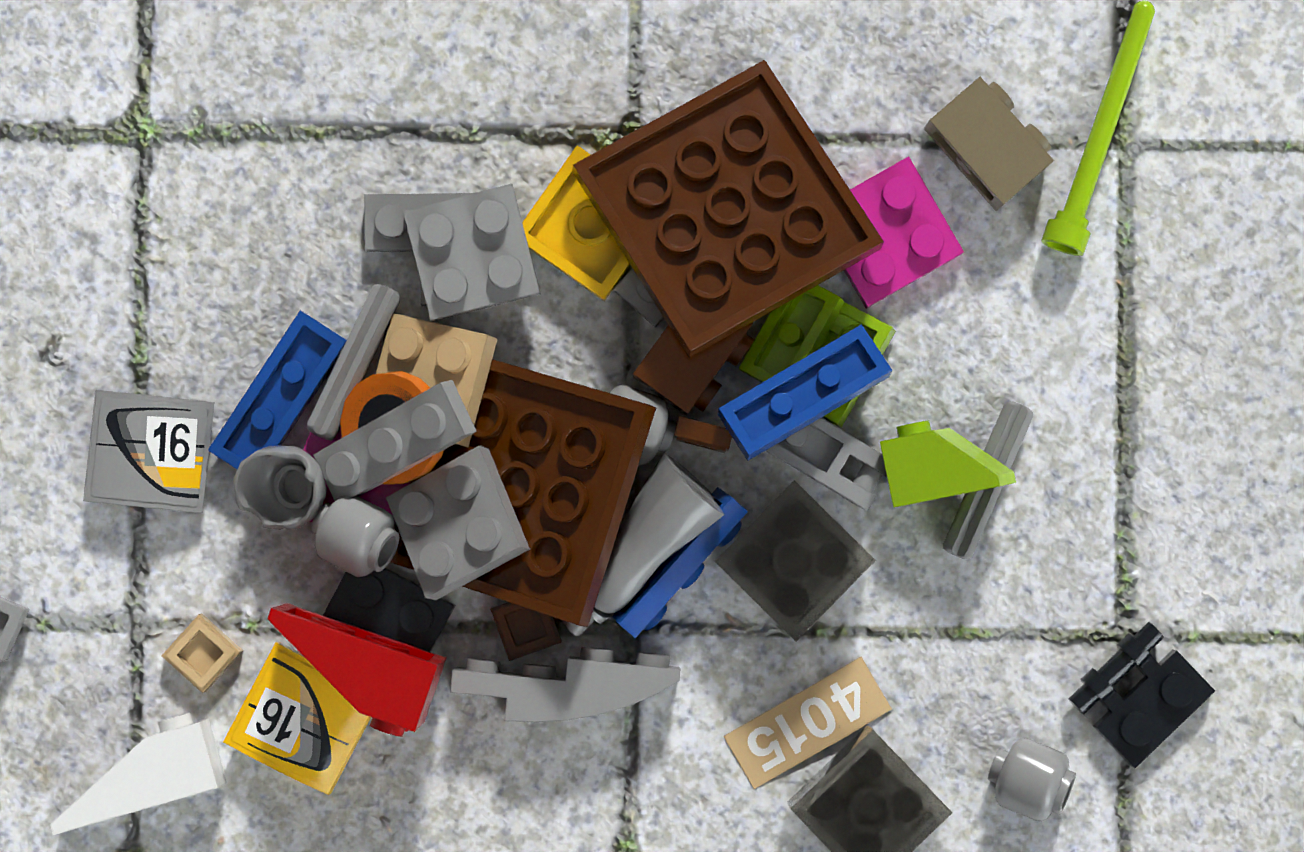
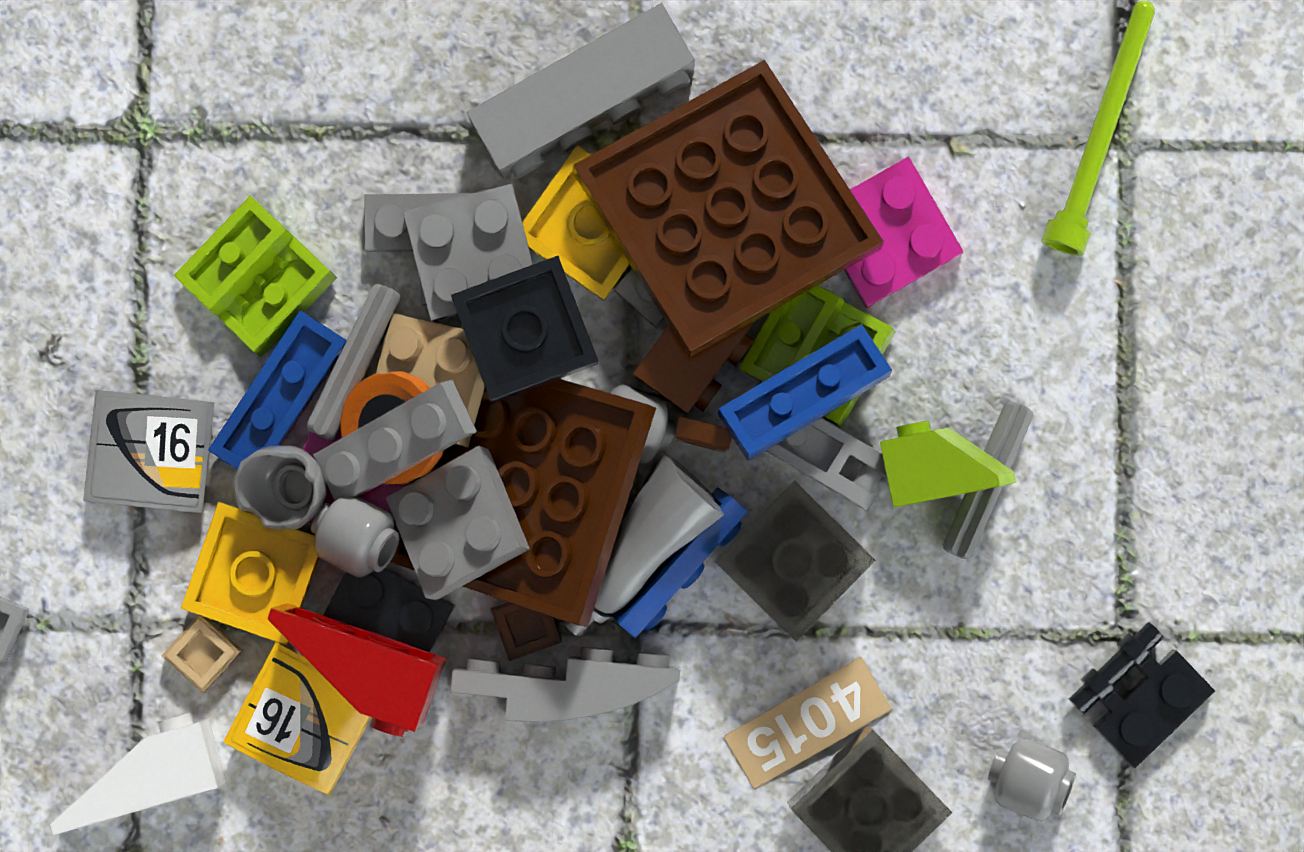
dark tan brick [924,76,1054,211] -> none
none -> lime slope [173,195,337,357]
none -> yellow plate [181,502,320,645]
none -> black plate [451,255,599,404]
none -> light grey brick [467,3,695,179]

